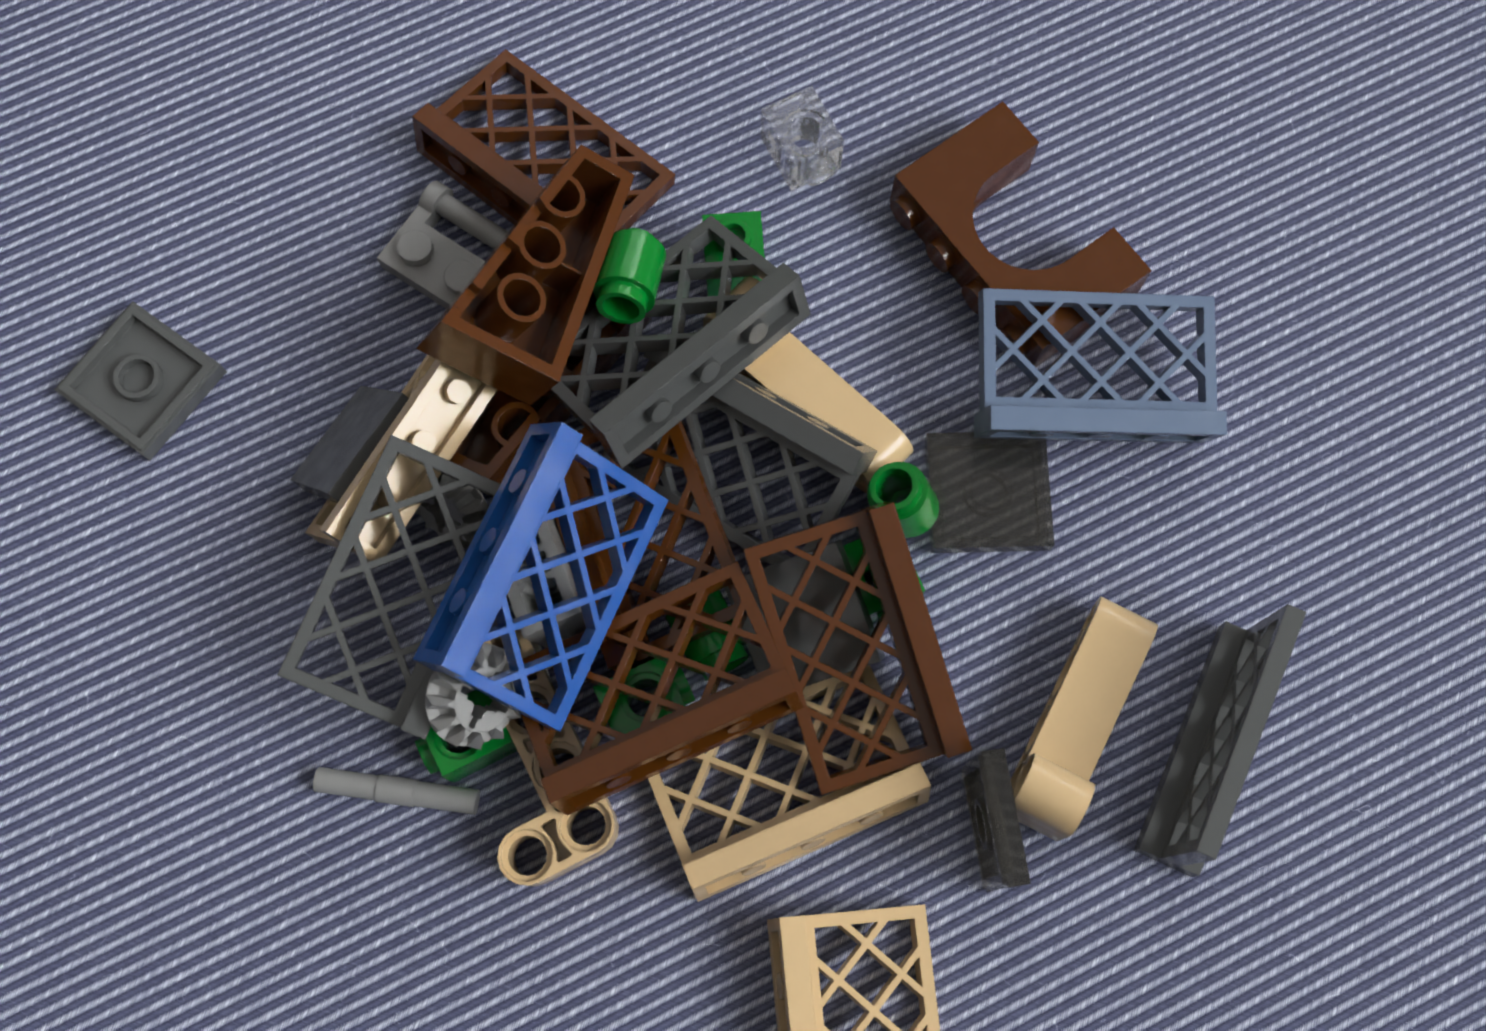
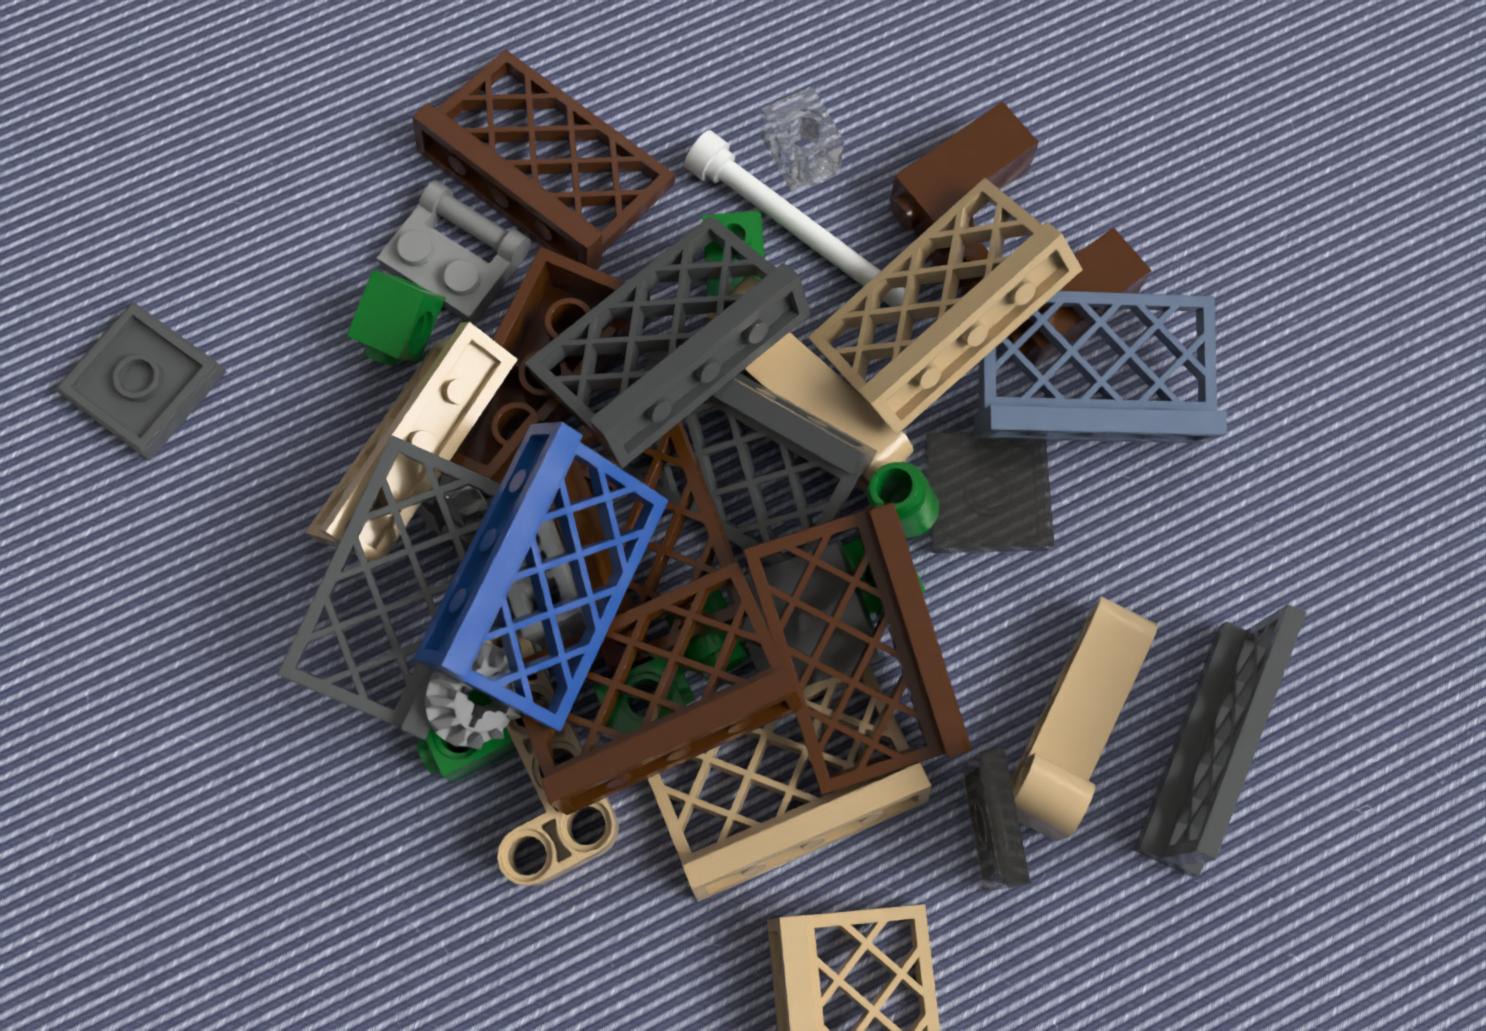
dark grey tile [290,386,409,503] -> none
light grey piece [313,767,480,815] -> none
reddish brown wedge [416,145,635,406] -> none
green brick [593,228,666,324] -> none
none -> green brick [346,270,446,367]
none -> white piece [684,130,905,307]
none -> tan fence [808,178,1083,435]

